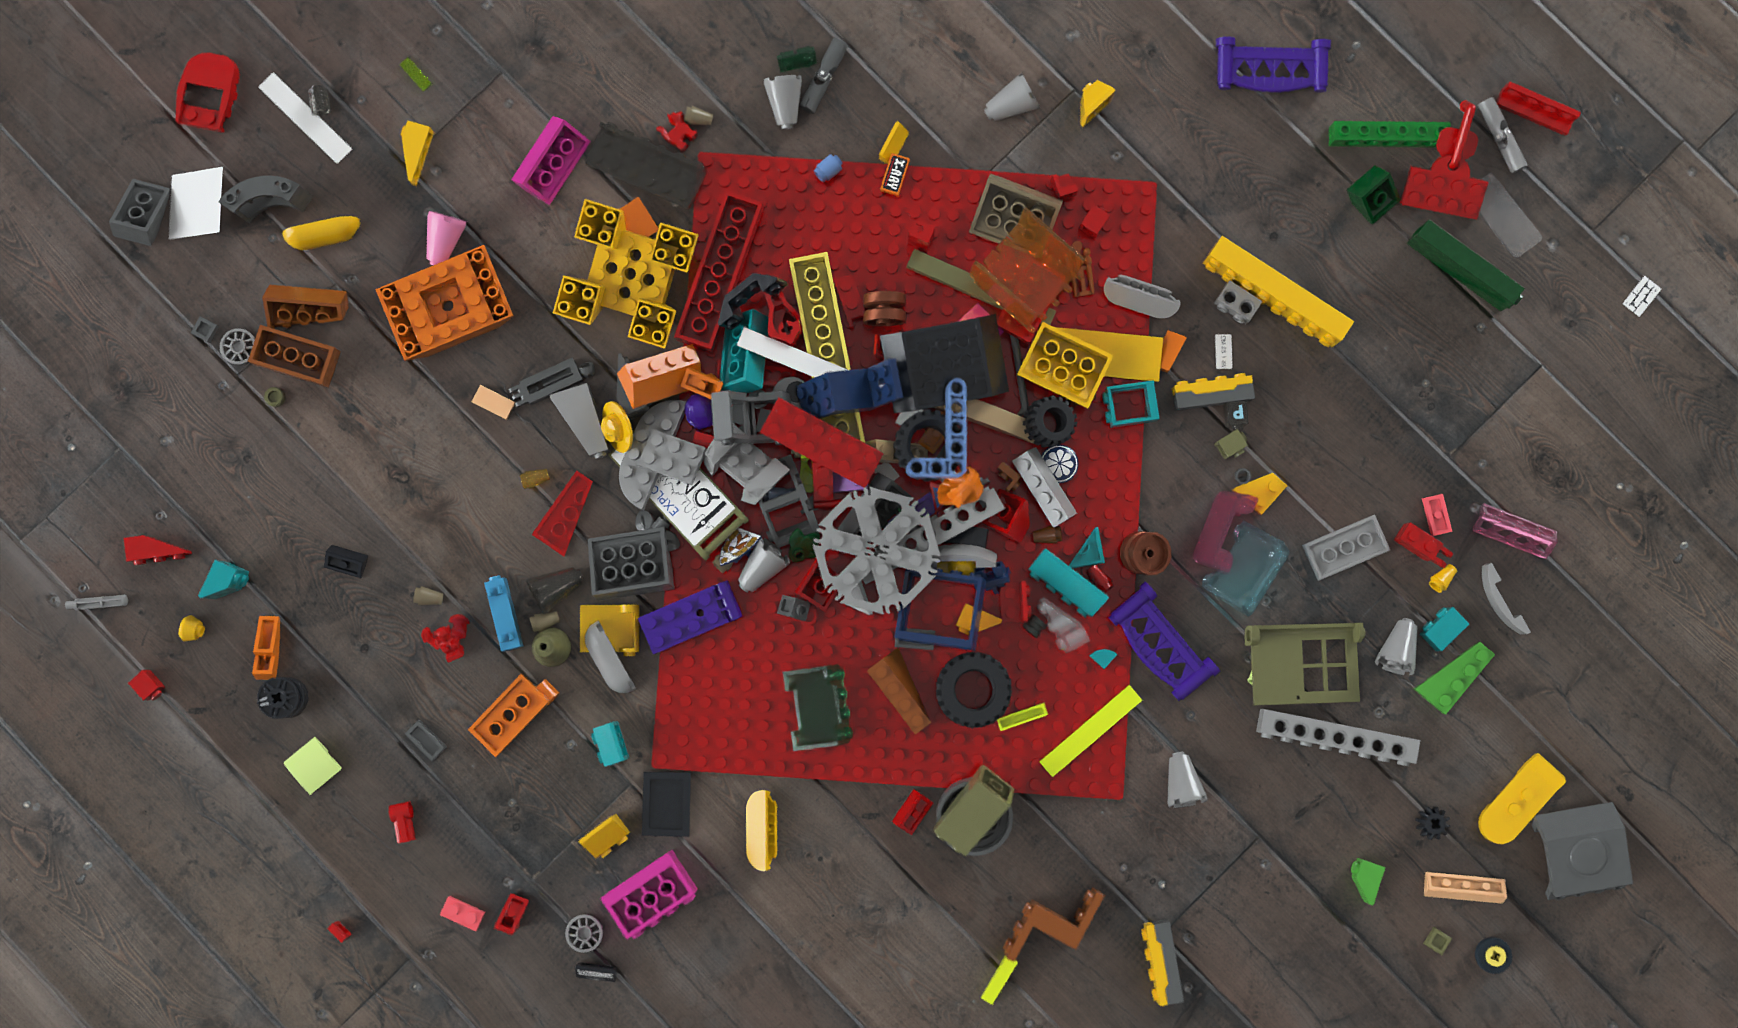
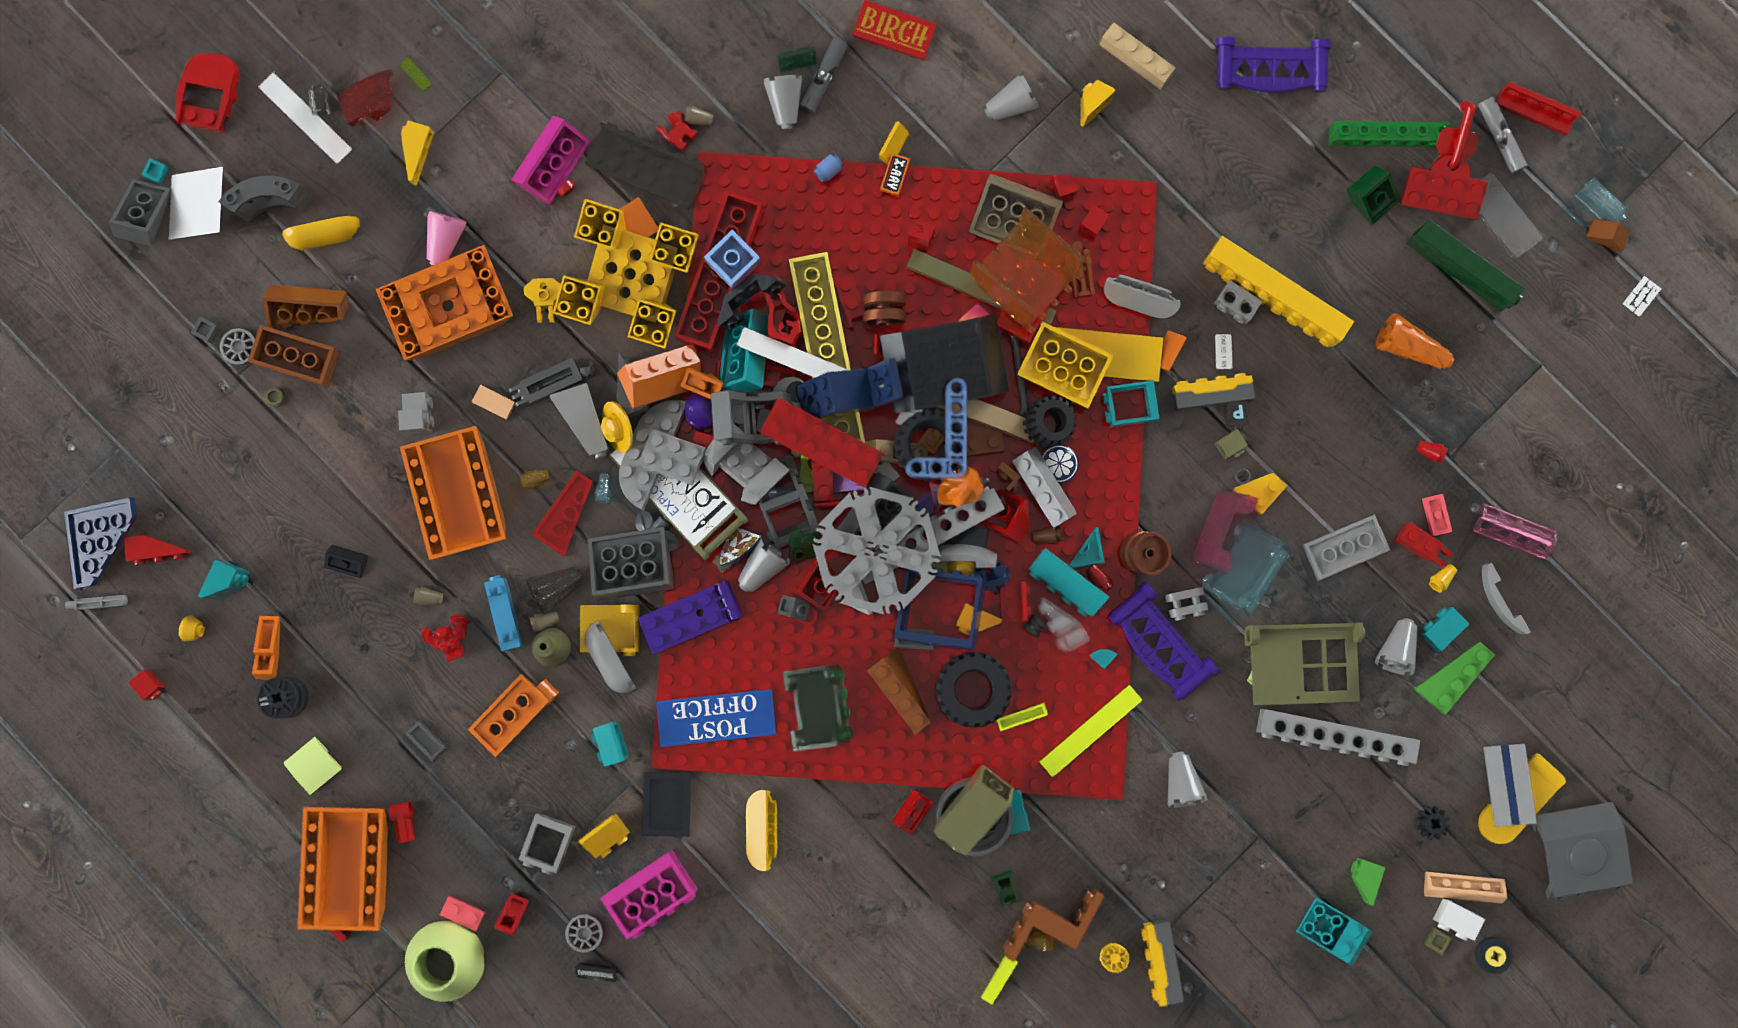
none -> plate [64,498,137,589]
none -> teal tile [141,158,169,184]
none -> orange slope [298,807,389,931]
none -> clear red slope [337,70,393,127]
none -> light grey brick [398,392,435,435]
none -> orange slope [400,426,507,560]
none -> yellowish green cone [405,921,485,1002]
none -> light grey window [519,813,576,875]
none -> yellow hinge [524,278,561,323]
none -> red tile [557,179,576,197]
none -> clear light blue cone [593,474,613,503]
none -> blue sticker [656,689,776,747]
none -> light blue brick [704,230,761,289]
none -> red tile [852,0,937,61]
none -> copper wing [966,419,1005,456]
none -> dark green slope [991,870,1021,907]
none -> teal slope [1010,790,1030,836]
none -> clear yellow hair [1024,929,1055,951]
none -> tan brick [1099,22,1175,90]
none -> yellow wheel [1100,943,1129,973]
none -> light grey brick [1165,587,1208,621]
none -> teal slope [1296,898,1372,966]
none -> orange cone [1375,313,1454,369]
none -> red cone [1416,440,1448,463]
none -> white brick [1433,898,1485,941]
none -> light grey tile [1483,744,1537,827]
none -> clear light blue window [1575,177,1629,222]
none -> dark orange slope [1585,219,1629,252]

